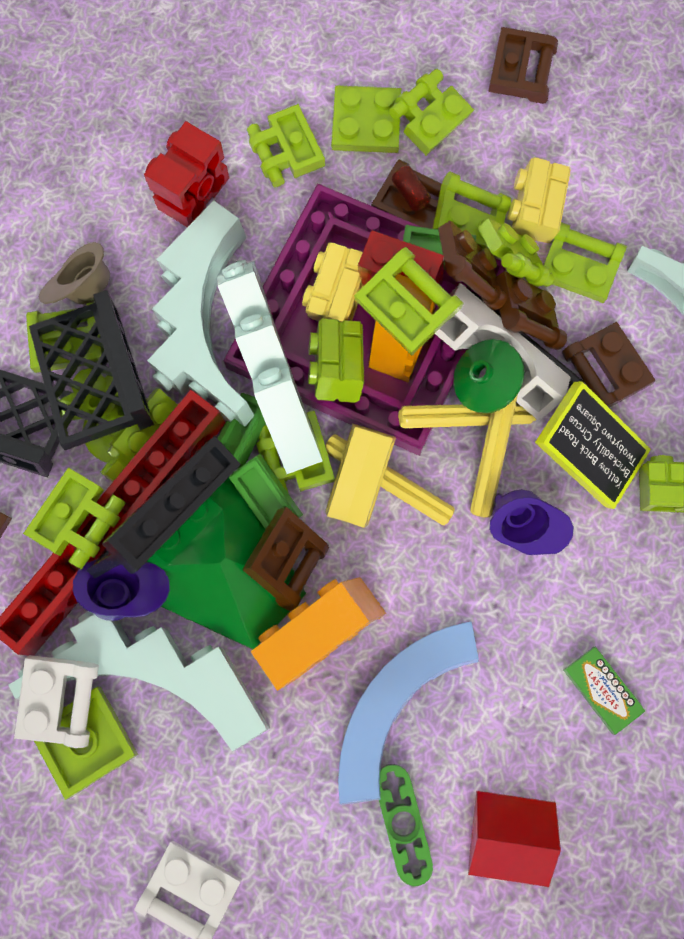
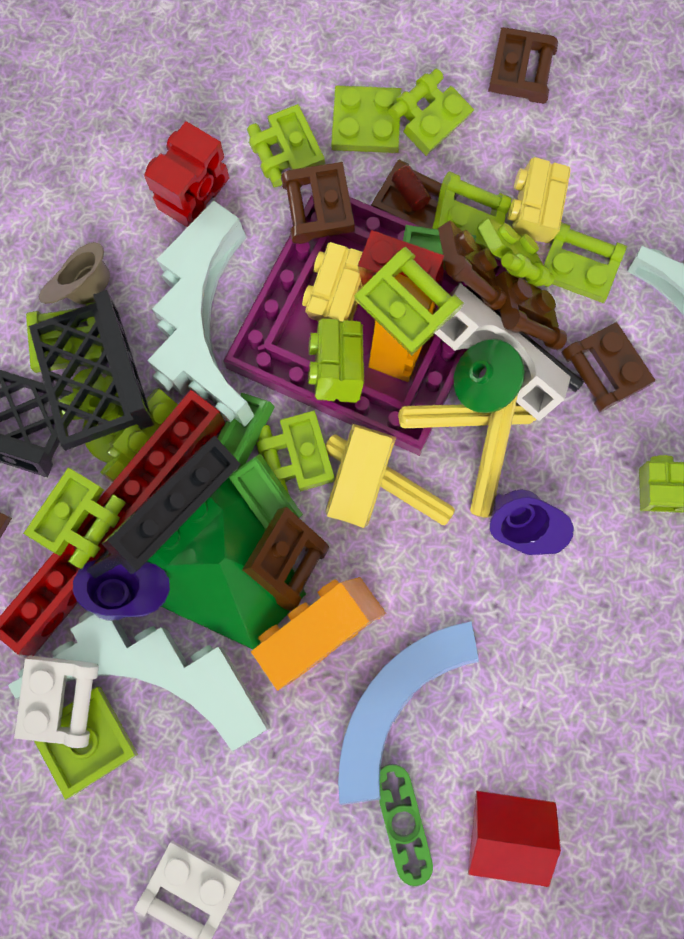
light aqua arch [217,260,323,474] -> none
black tile [535,382,651,509] -> none
tile [563,647,645,735] -> none
none -> reddish brown plate [281,162,355,244]

